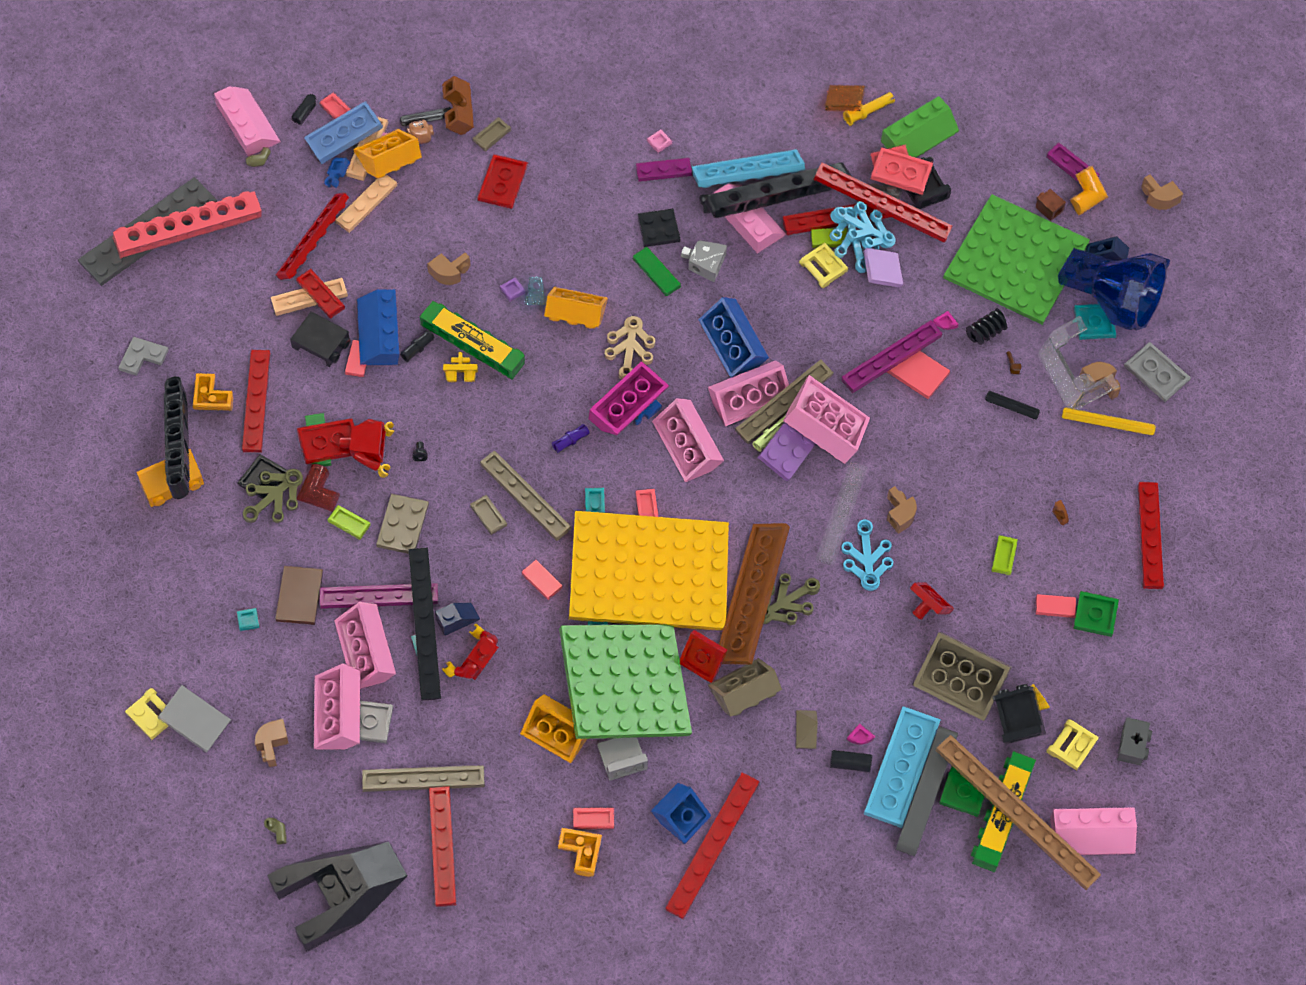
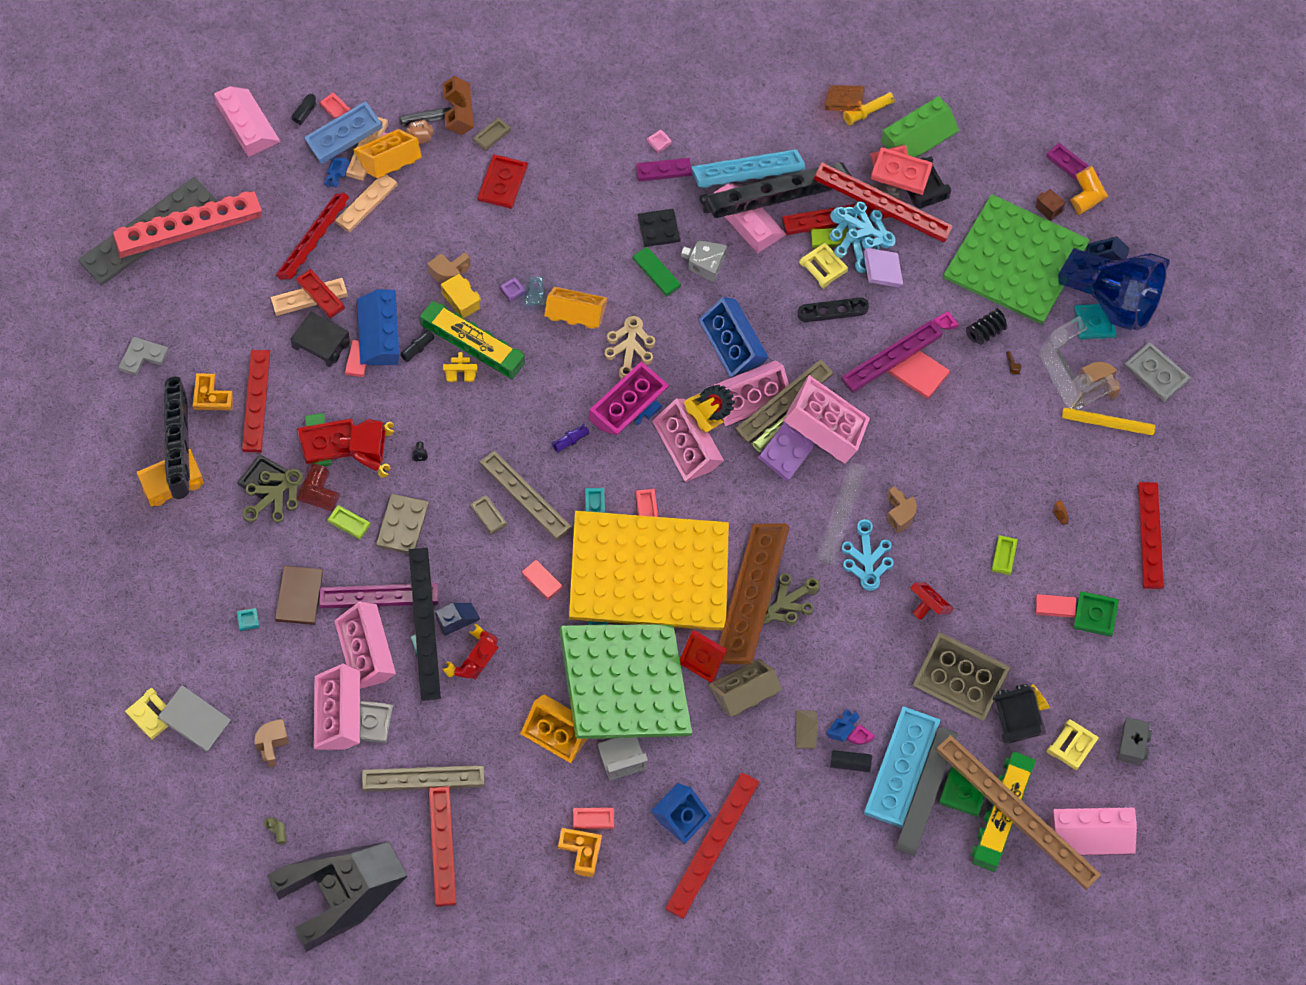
olive arm [246,147,271,167] -> none
black axle [985,391,1040,419] -> none
medium nougat brick [1141,174,1183,210] -> none
none -> yellow brick [441,274,481,318]
none -> plate [683,385,735,433]
none -> black beam [798,297,869,322]
none -> blue plate [826,709,860,742]

